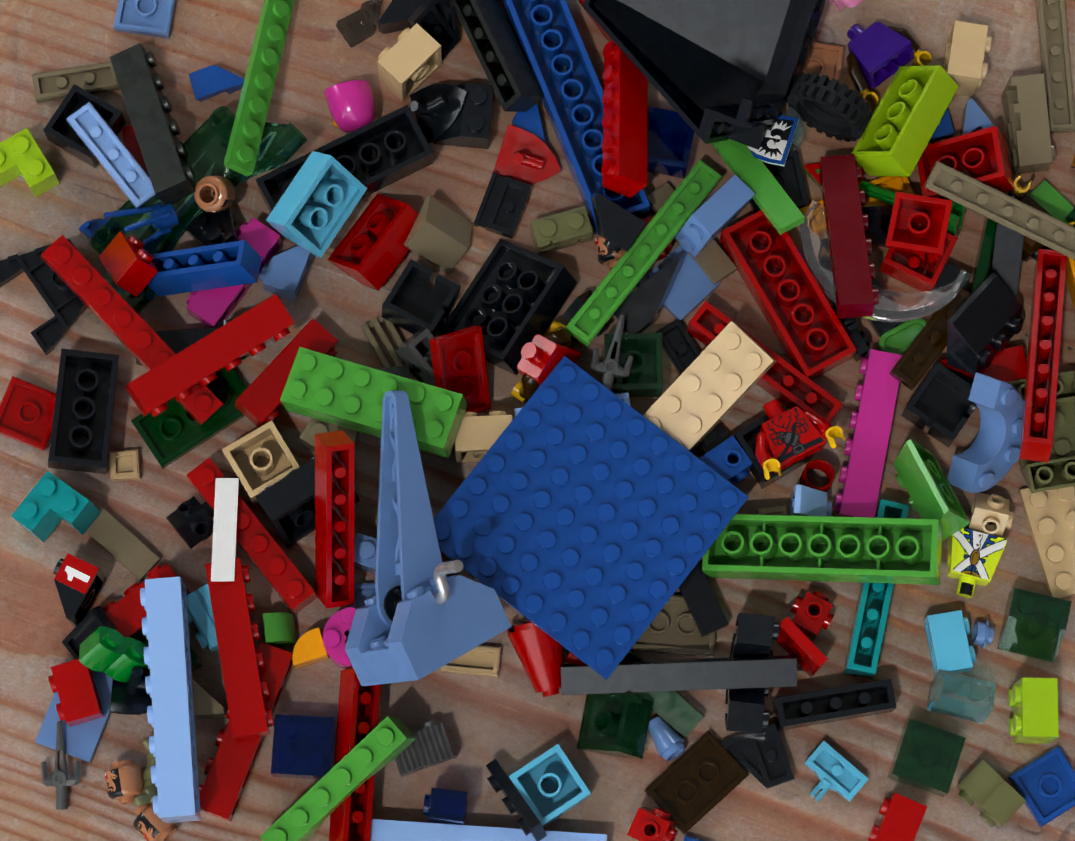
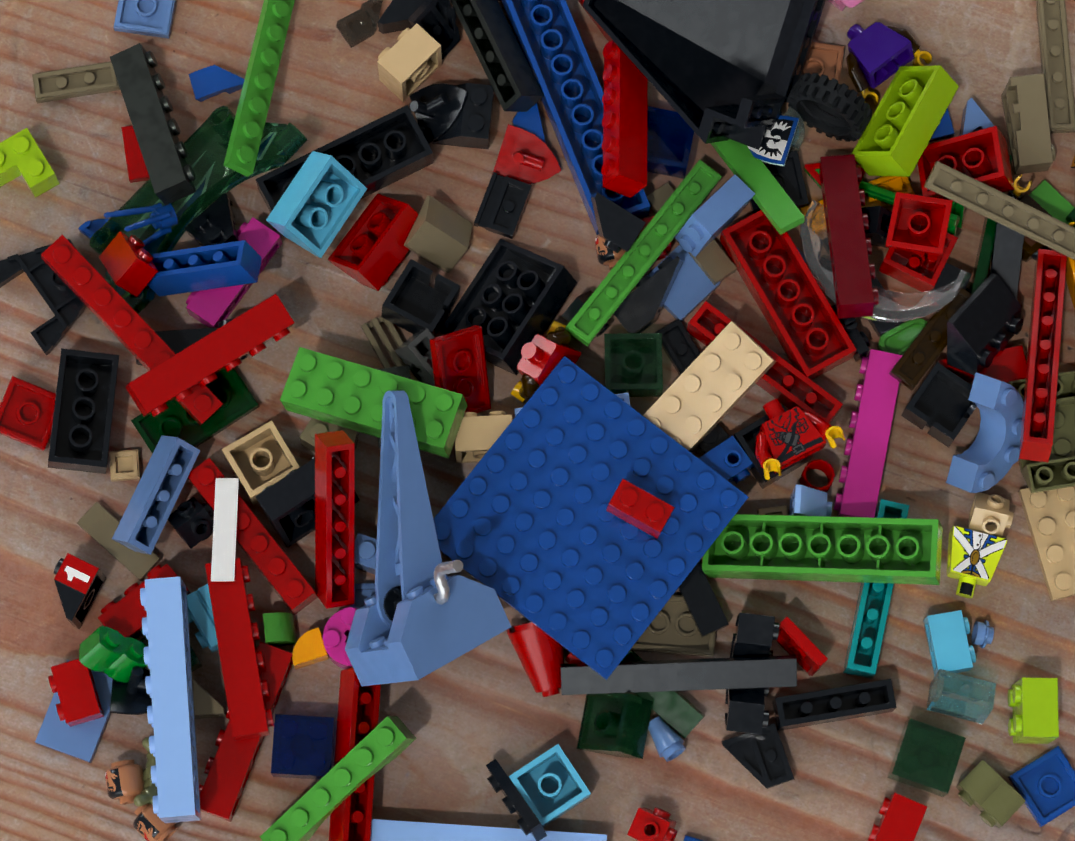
teal brick [11,470,101,542] -> none
dark grey piece [41,721,80,810] -> none
black brick [44,84,126,168] -> none
black tile [62,606,117,659] -> none
light blue tile [67,102,156,209] -> none
nougat head [194,175,235,213] -> none
red brick [235,318,338,428] -> none
medium blue slope [260,245,314,302] -> none
dark pink piece [324,80,375,133] -> none
flat silver brick [395,719,456,777] -> none
clear blue brick [423,788,468,825] -> none
tan tile [440,645,501,678] -> none
olive brick [530,206,593,255] -> none
dark grey piece [591,315,633,391] -> none
dark brown tile [644,731,749,835] -> none
red brick [790,591,834,640] -> none
medium azure plate [804,741,869,802] -> none
bright green slope [893,439,970,541] -> none
tan brick [943,20,992,97] -> none
clear green slope [997,588,1072,663] -> none
none -> medium blue brick [112,435,201,555]
none -> red brick [606,479,675,539]

